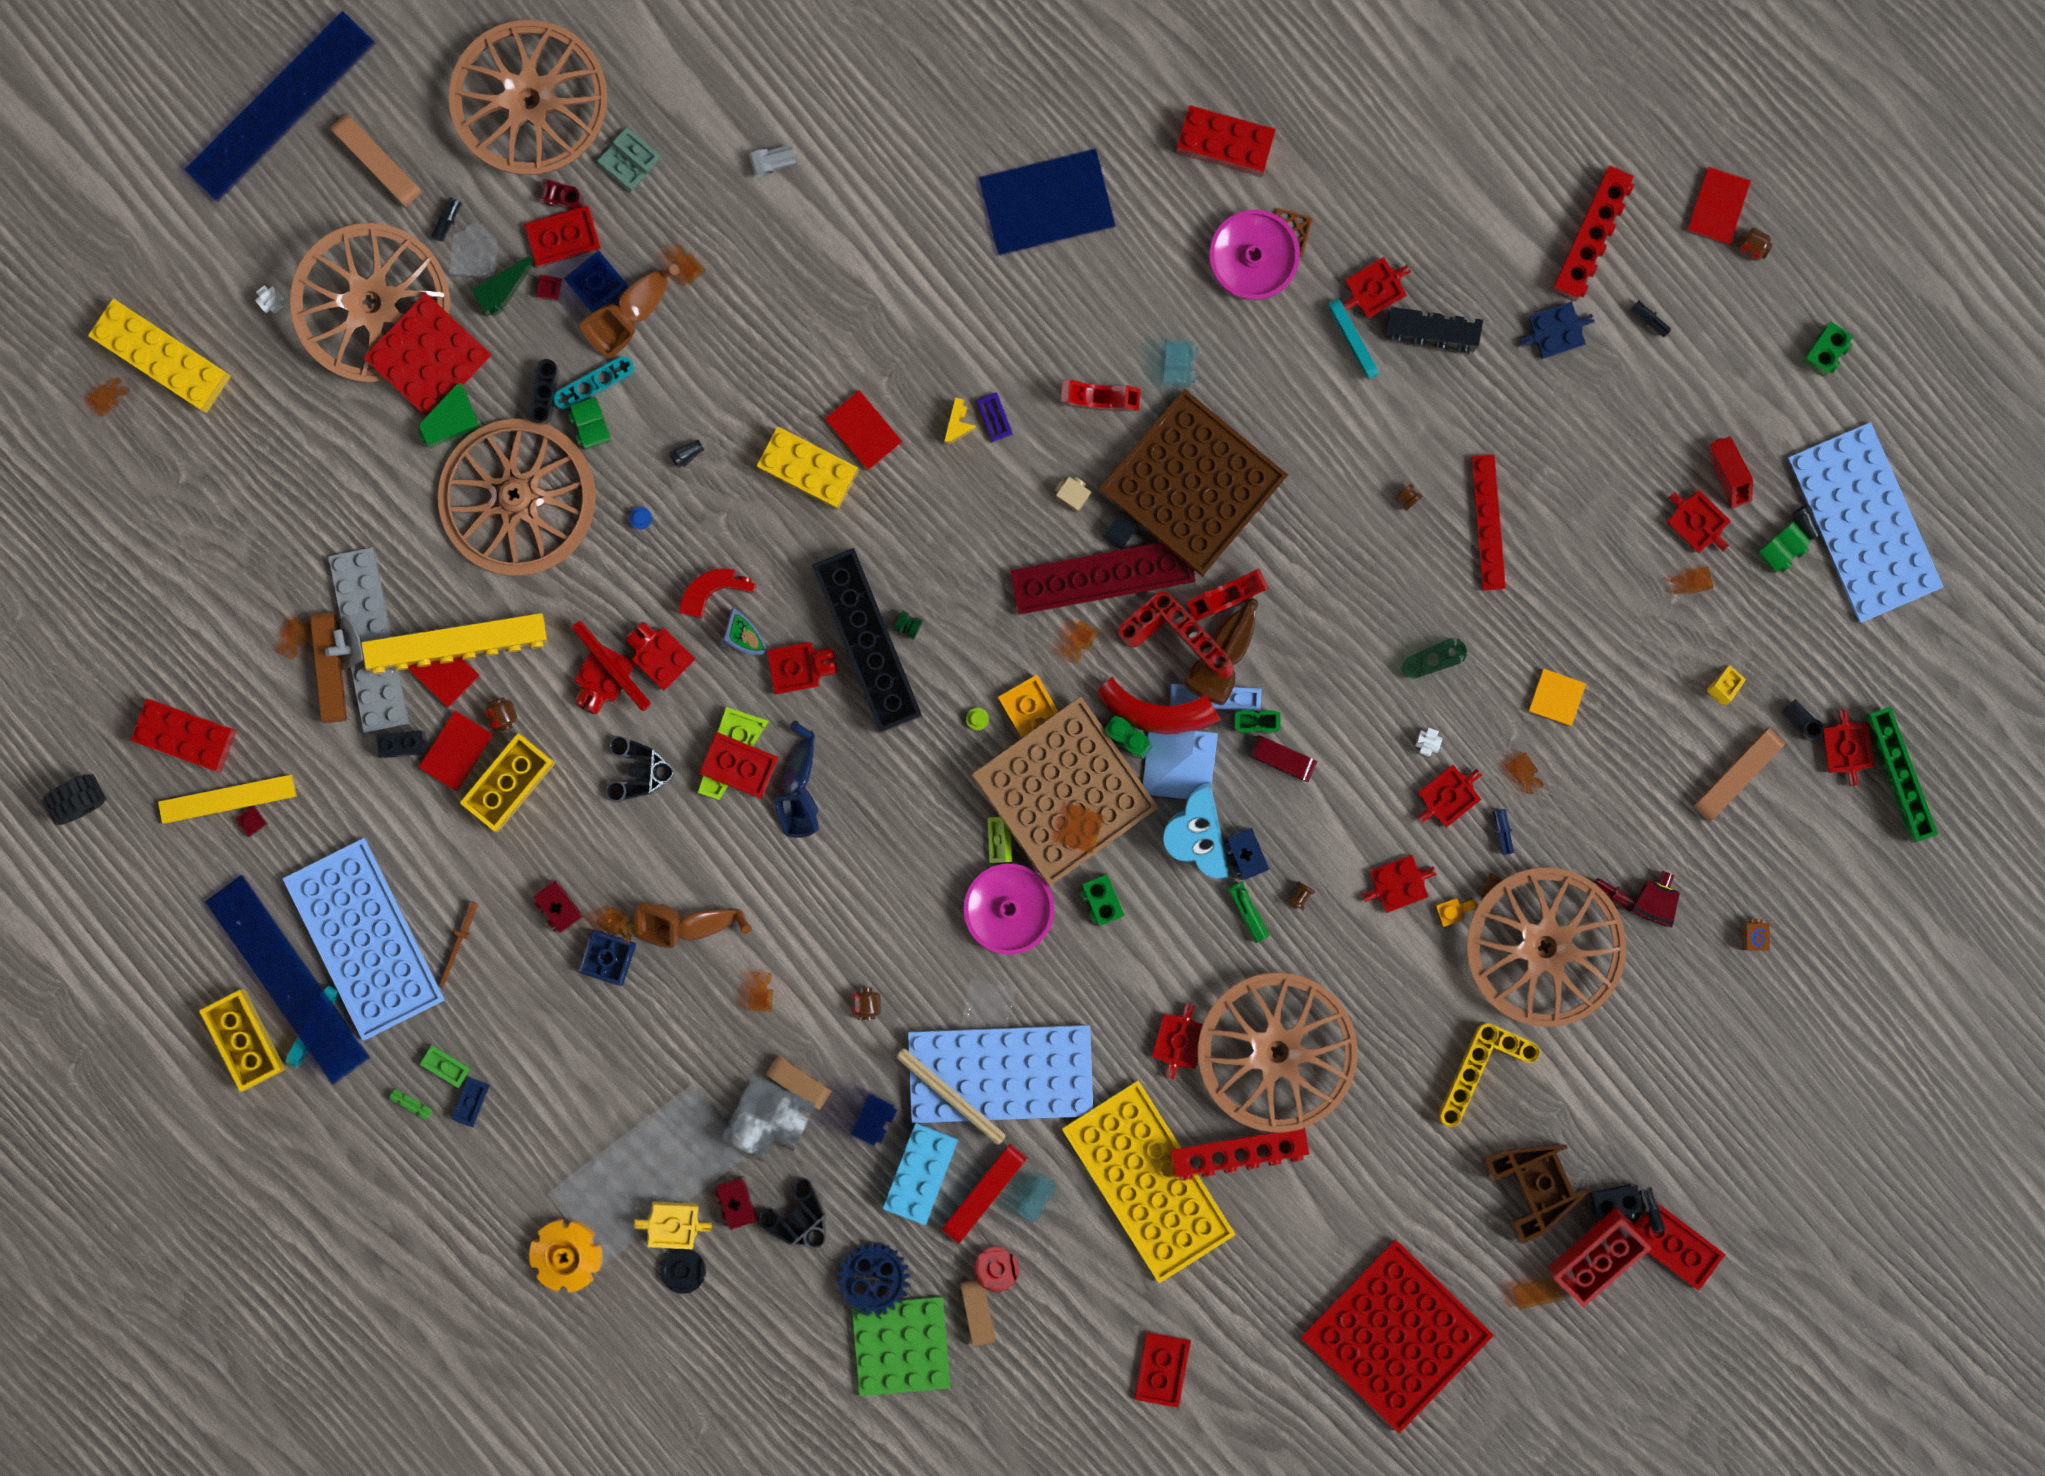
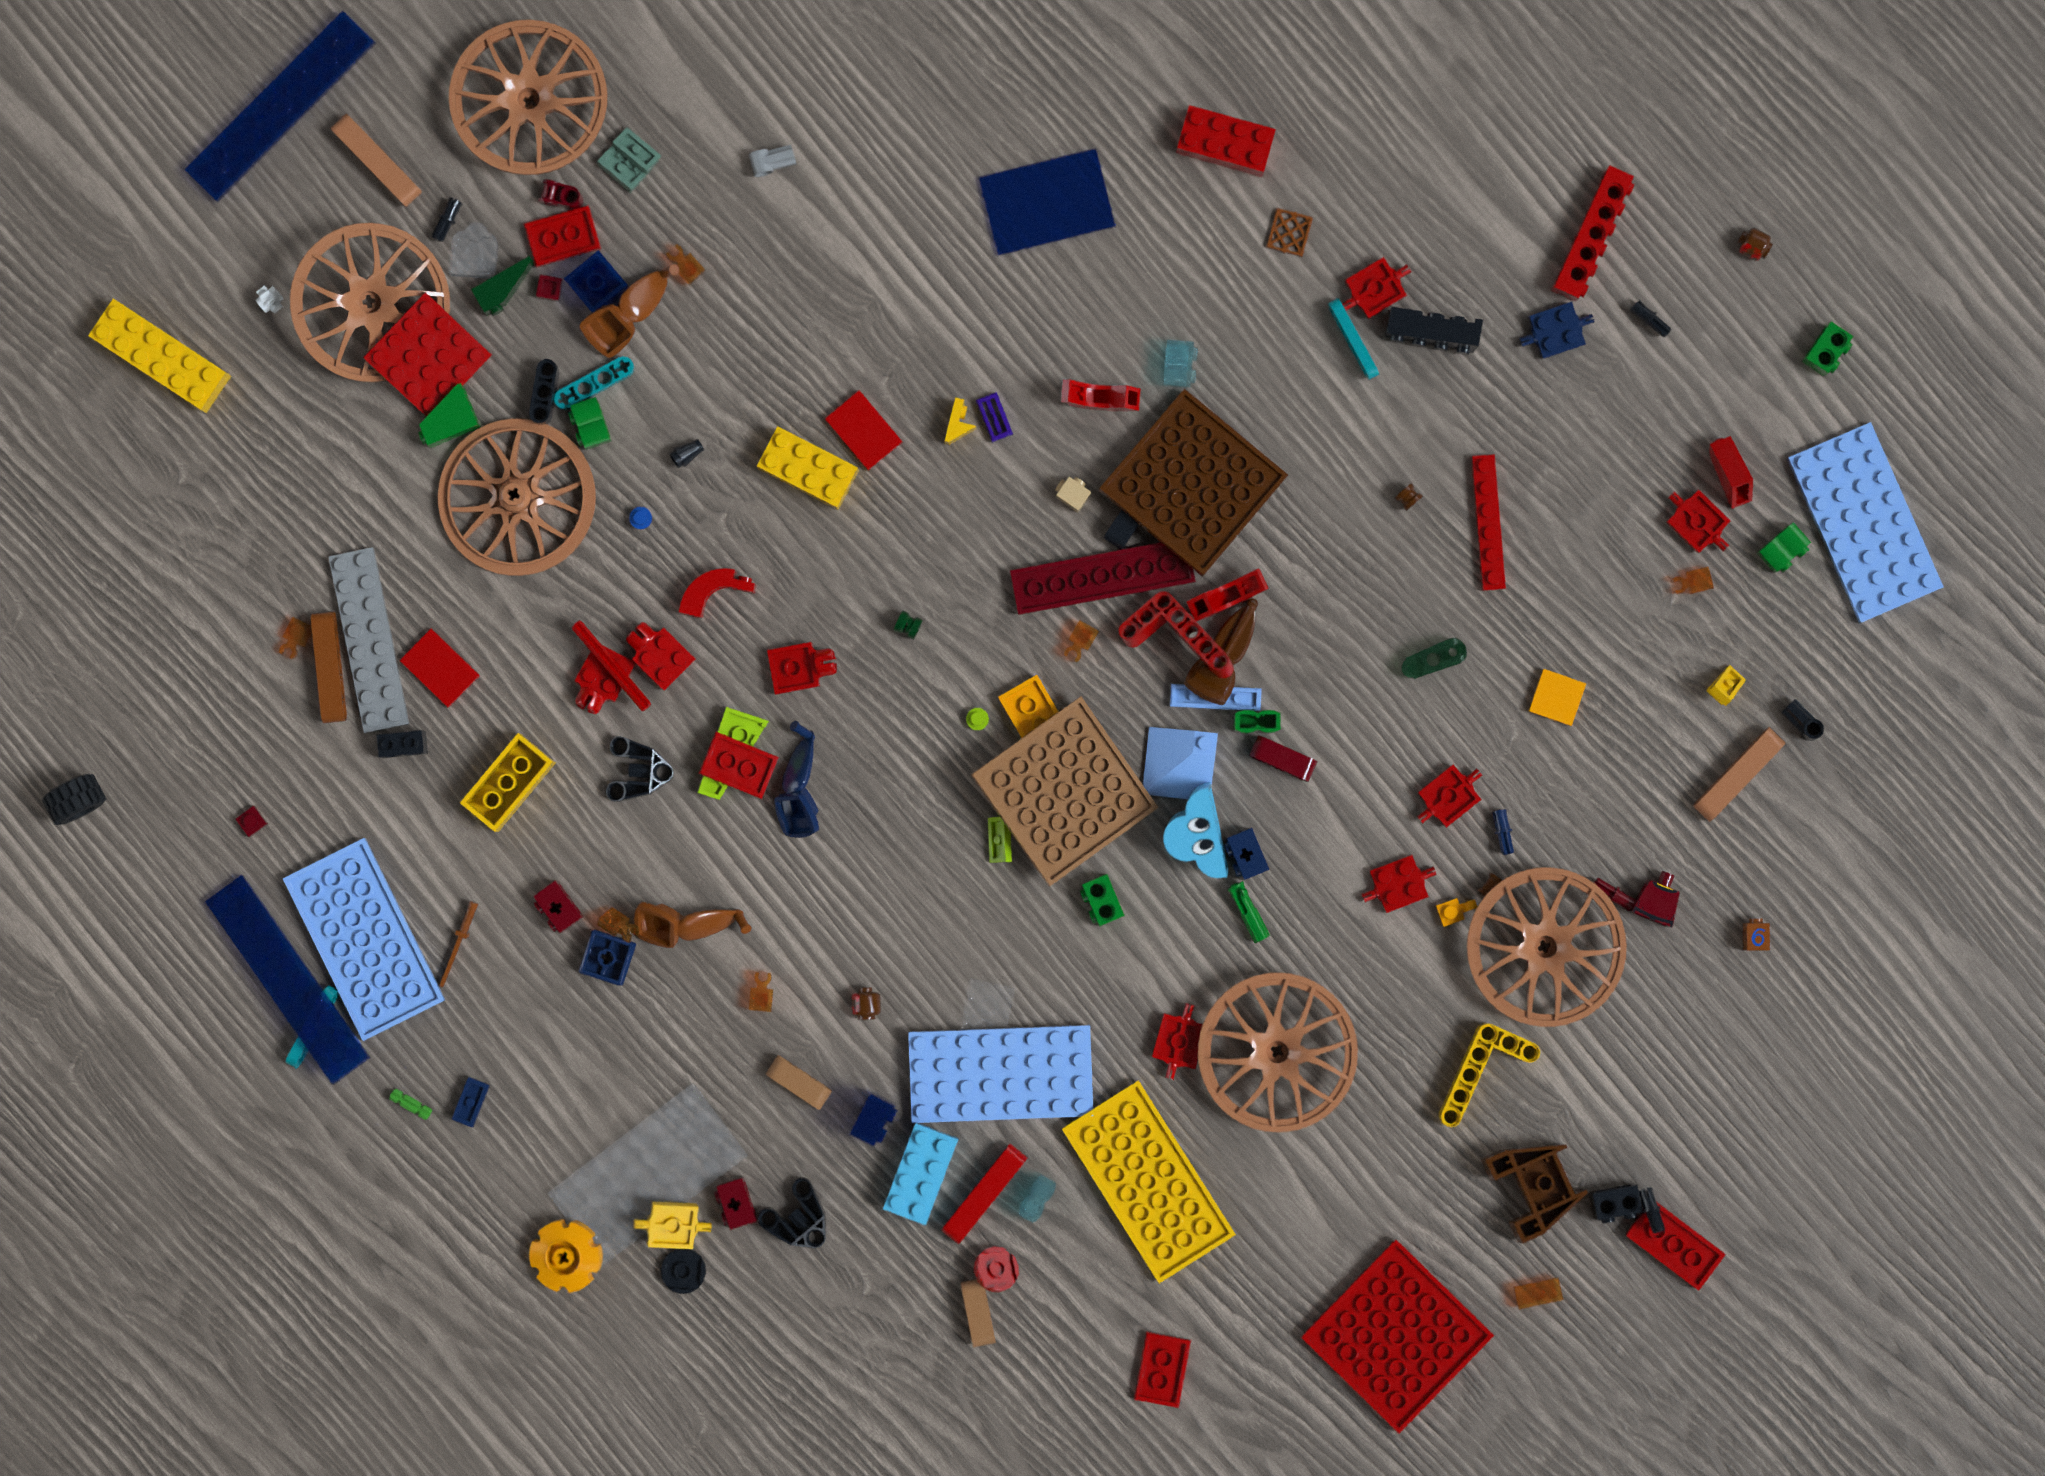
clear orange plate [87,378,130,417] -> none
red brick [131,698,237,772] -> none
yellow tile [158,775,297,824] -> none
yellow brick [199,989,286,1092] -> none
light grey shield [325,614,364,670] -> none
yellow brick [362,613,548,675] -> none
red tile [418,710,494,792] -> none
bright green plate [420,1045,471,1088] -> none
reddish brown head [484,697,517,732] -> none
shield [720,607,767,655] -> none
clear piece [722,1075,815,1162] -> none
black brick [812,548,923,734] -> none
dark blue gear [837,1242,911,1317] -> none
bright green plate [852,1296,951,1396] -> none
tan axle [897,1049,1005,1144] -> none
dark pink dish [964,864,1055,955] -> none
clear orange piece [1057,804,1105,854] -> none
red brick [1097,677,1221,735] -> none
green brick [1105,716,1153,759] -> none
red brick [1168,1128,1310,1181] -> none
dark pink dish [1209,210,1300,300] -> none
reddish brown bush [1286,881,1315,911] -> none
white gear [1415,728,1442,756] -> none
clear orange plate [1506,752,1544,795] -> none
red brick [1549,1207,1652,1308] -> none
red tile [1687,167,1751,245] -> none
black cone [1792,505,1821,540] -> none
red plate [1822,709,1875,787] -> none
green brick [1864,706,1939,843] -> none

